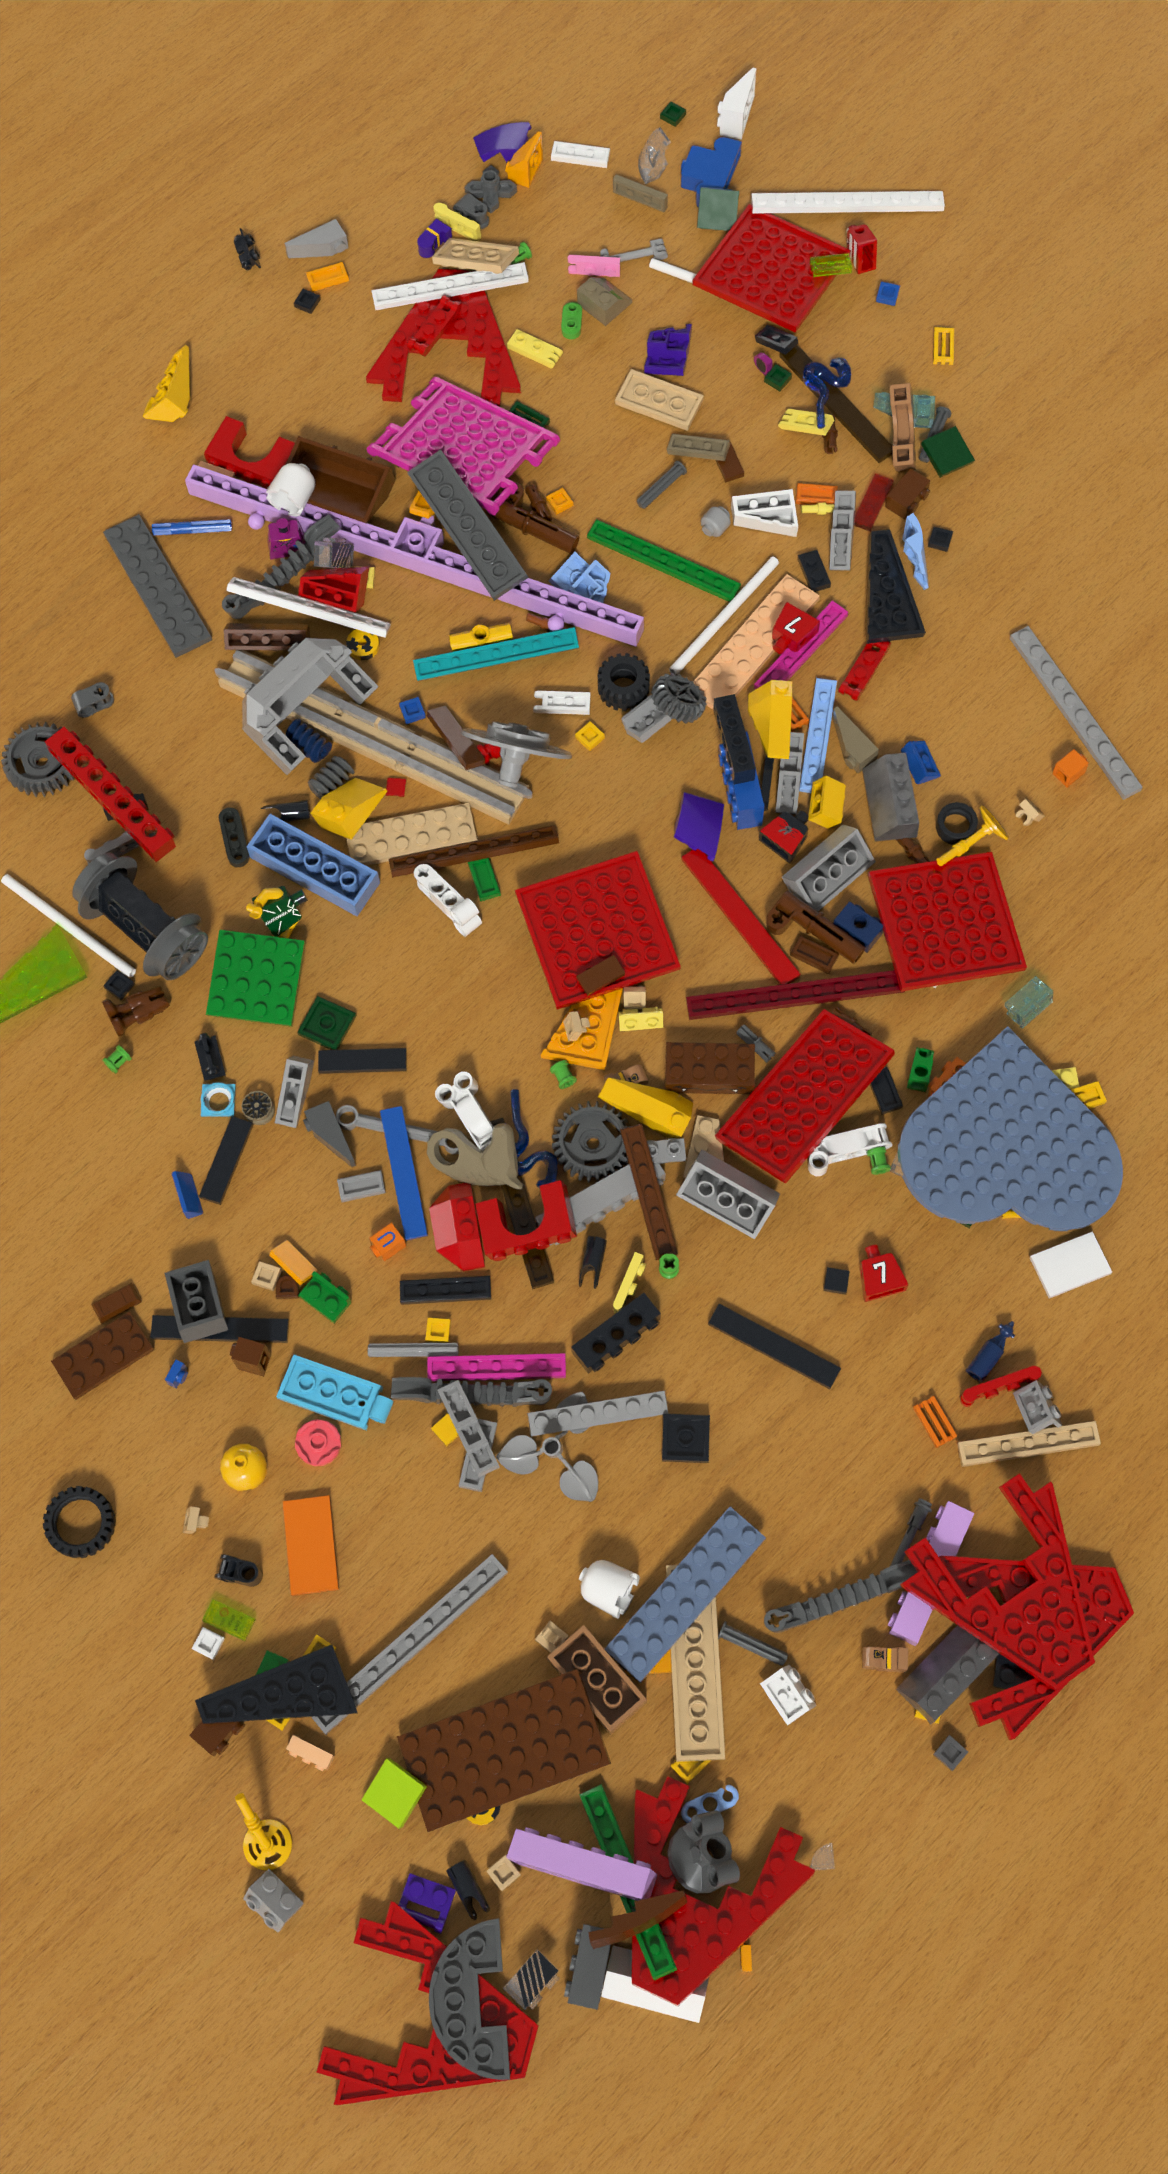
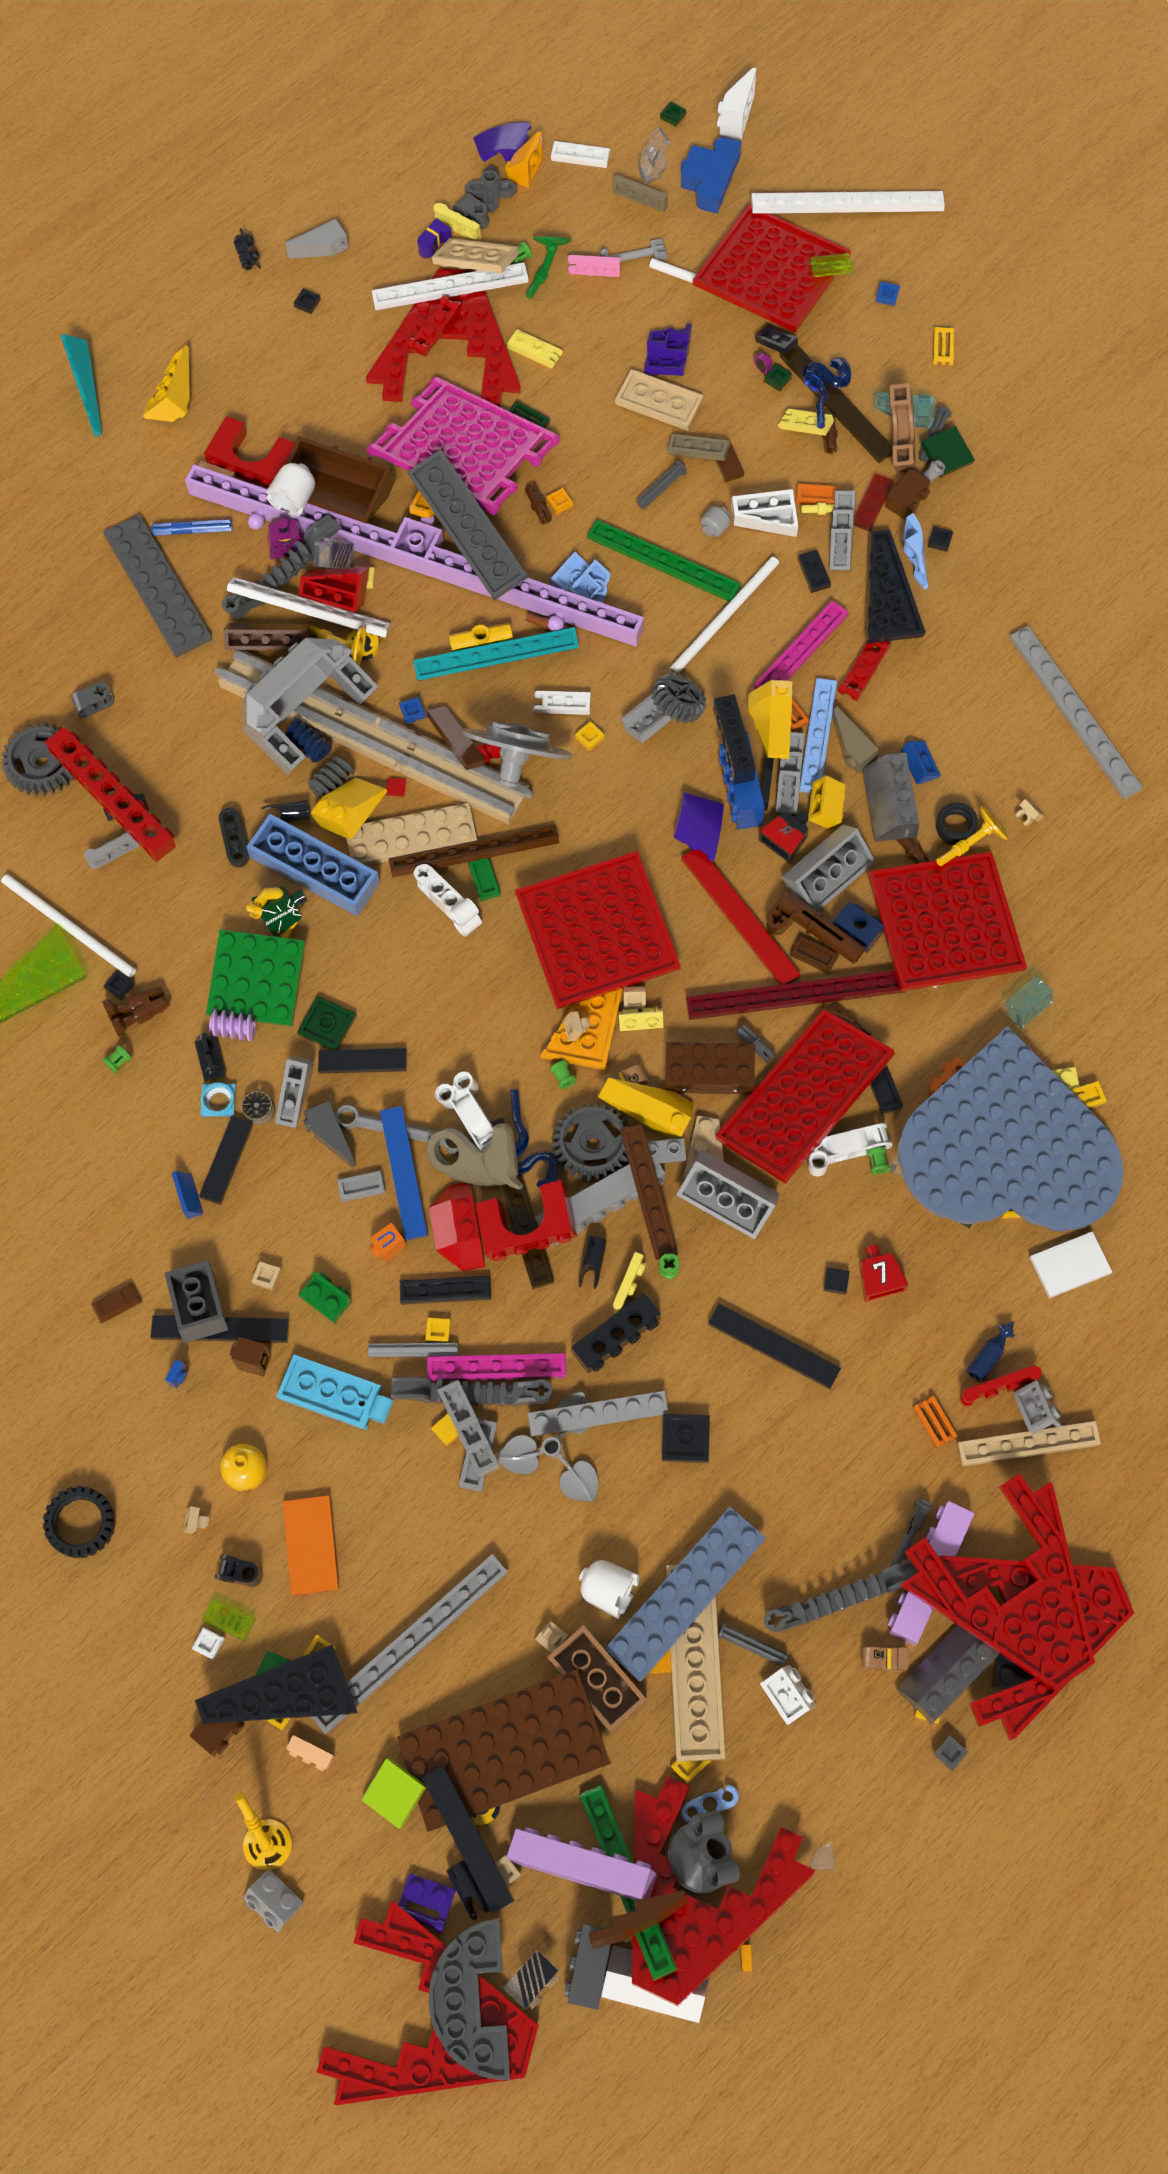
reddish brown plate [51,1311,154,1400] -> none
dark grey brick [72,853,208,980] -> none
light orange tile [270,1240,318,1285] -> none
reddish brown tile [276,1275,299,1299] -> none
coral tile [295,1419,341,1466] -> none
light orange tile [306,262,349,292] -> none
reddish brown piece [490,483,580,554] -> none
bright green plate [561,302,582,339] -> none
reddish brown tile [576,955,625,996] -> none
dark tan slope [577,277,632,326] -> none
black tyre [598,653,650,711] -> none
light nougat plate [694,574,820,709] -> none
tile [697,187,740,231] -> none
red torso [772,602,820,654] -> none
red torso [847,224,877,274] -> none
green leg [907,1047,934,1092] -> none
orange brick [1052,749,1089,788] -> none
none -> teal wedge [60,334,102,437]
none -> lavender piece [209,1008,257,1042]
none -> yellow dish [310,624,366,666]
none -> black tile [422,1766,515,1914]
none -> green dish [525,237,572,299]
none -> light grey pin [922,460,945,484]

